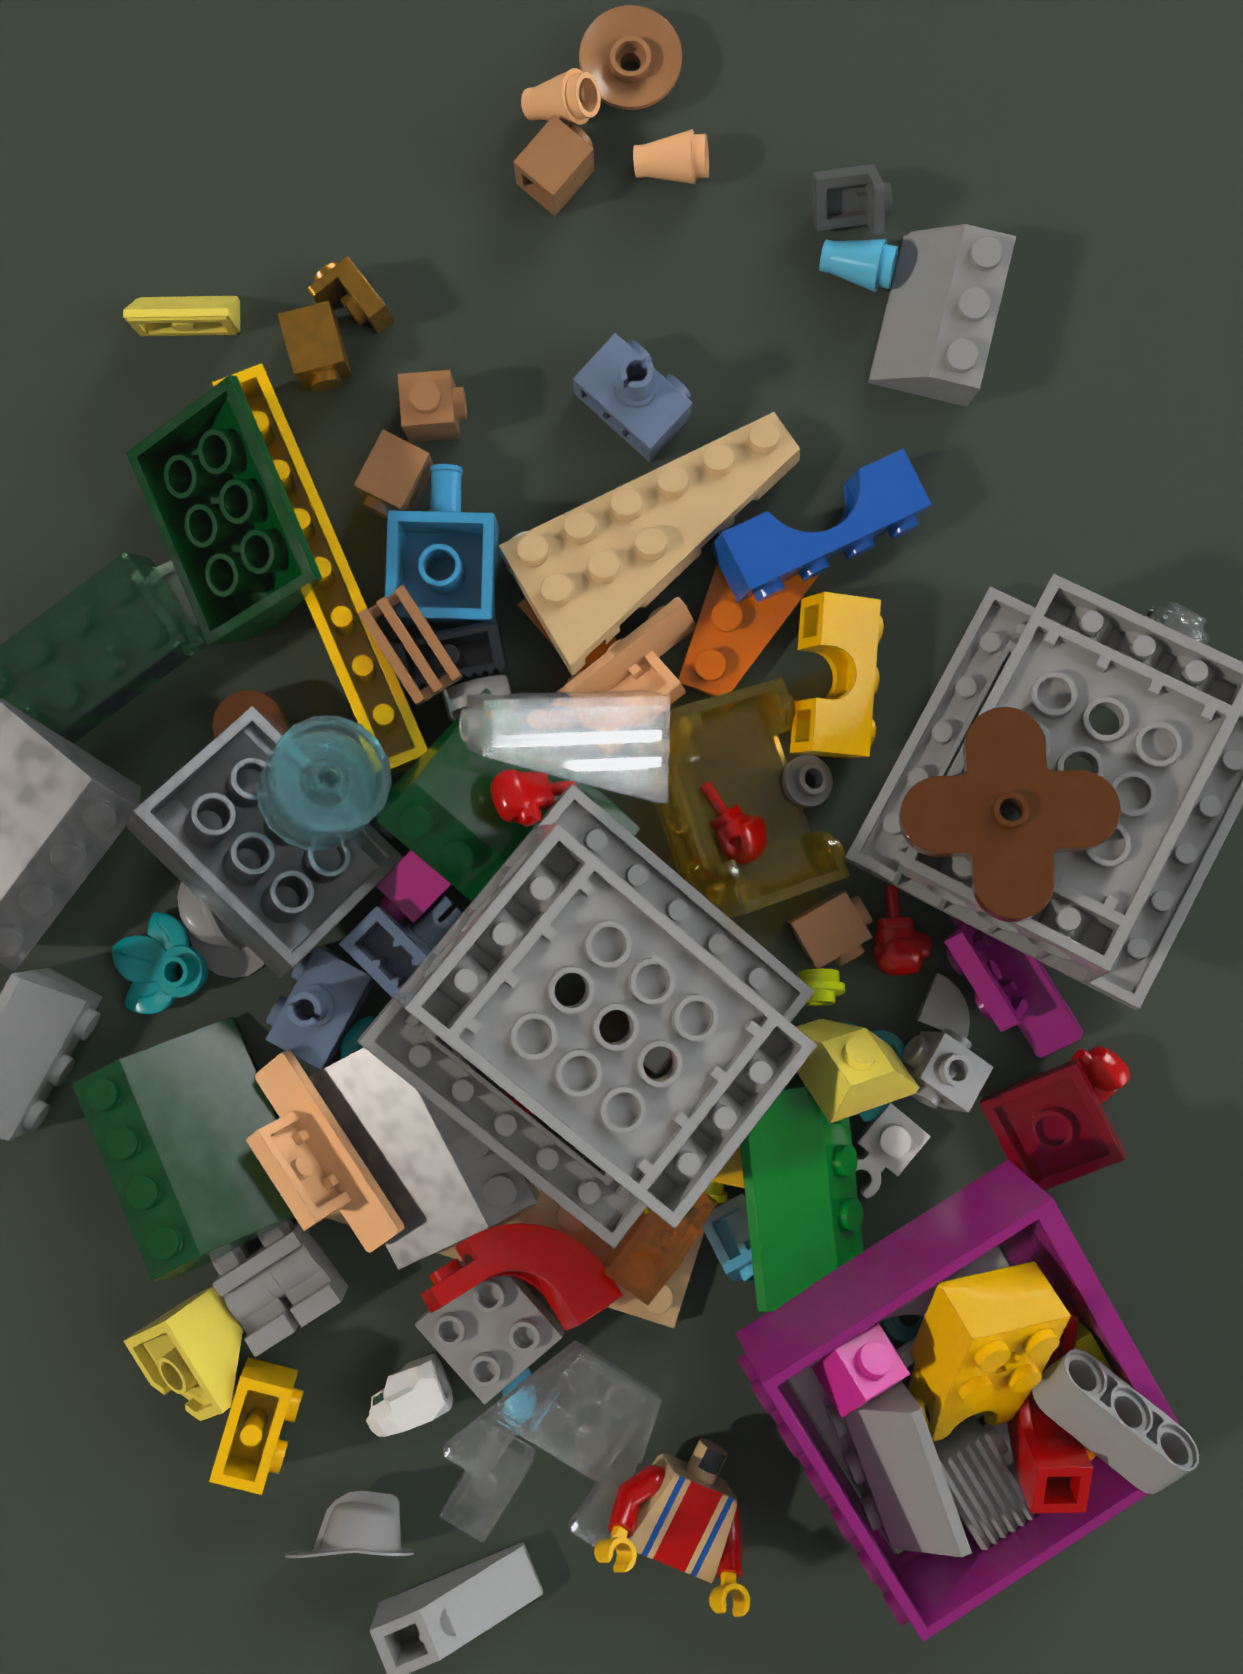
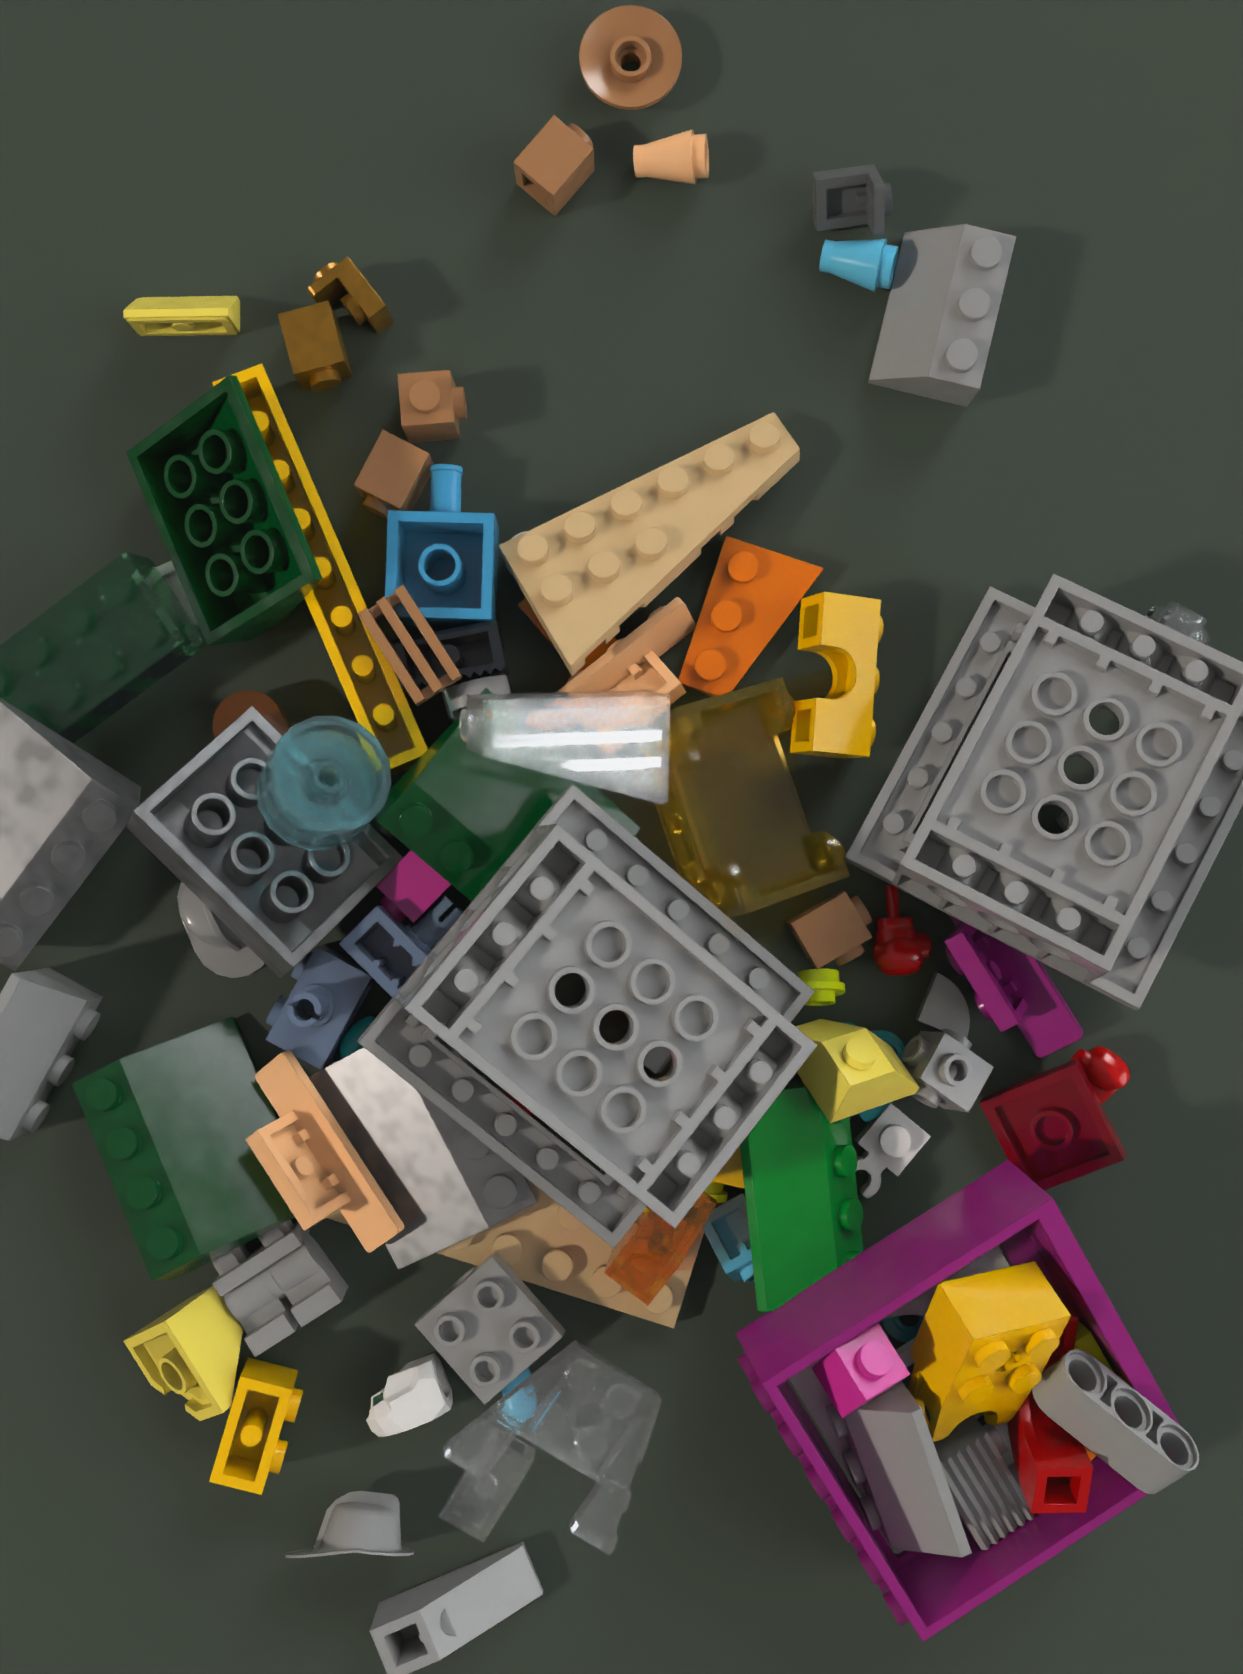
teal plate [112,912,208,1014] -> none
red arch [420,1223,623,1331] -> none
red piece [491,769,577,827] -> none
light nougat cone [521,68,601,125] -> none
sand blue brick [573,333,693,462] -> none
torso [594,1438,750,1617] -> none
red piece [699,781,768,865] -> none
blue arch [710,449,932,603] -> none
light grey plate [782,755,833,807] -> none
reddish brown plant [899,707,1121,922] -> none

